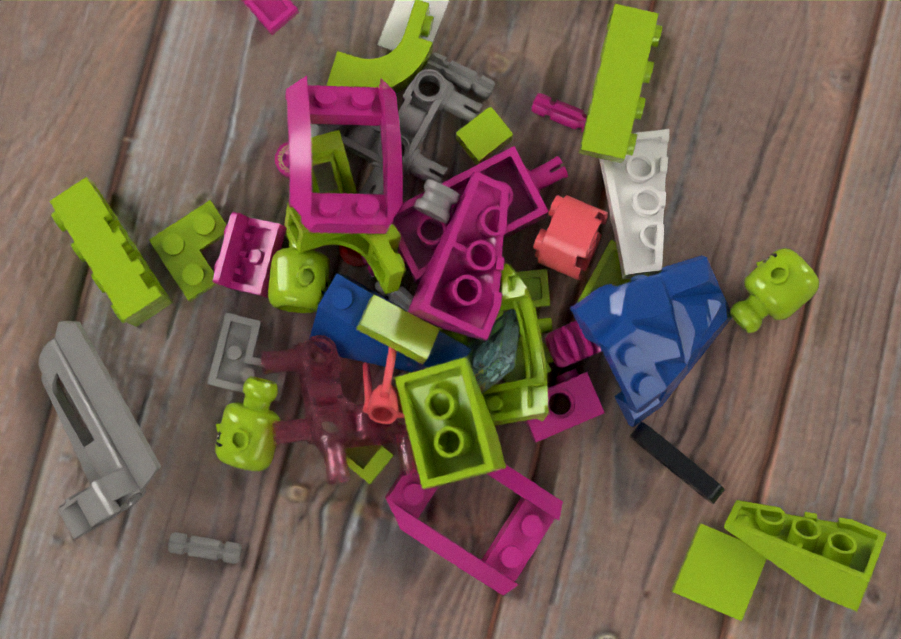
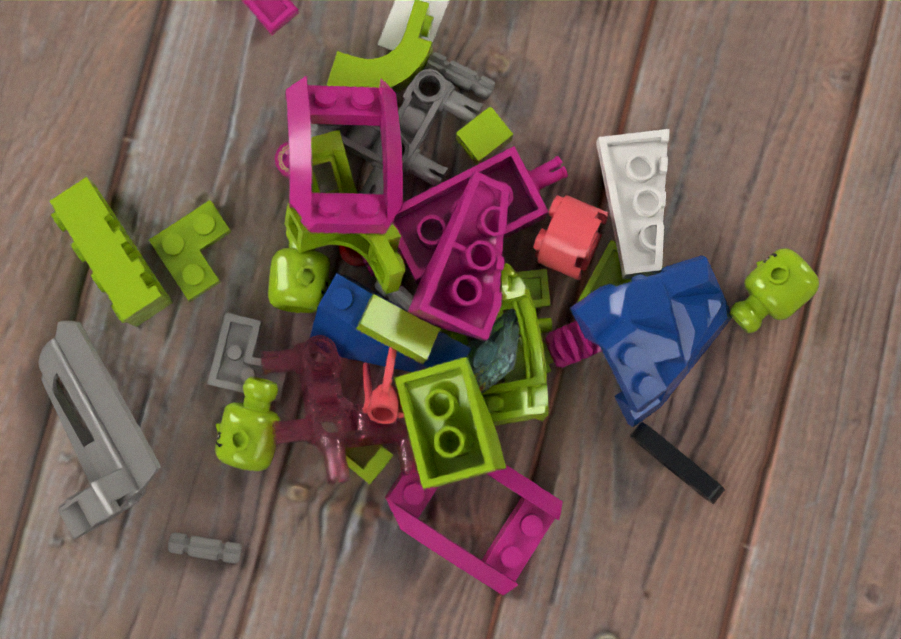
dark pink bracket [213,212,287,298] -> none
light grey wheel [414,179,460,223] -> none
dark pink brick [525,369,605,443] -> none
dark pink axle [531,93,587,132] -> none
lime wedge [579,4,663,163] -> none
lime tile [671,523,767,621] -> none
lime wedge [724,500,887,612] -> none

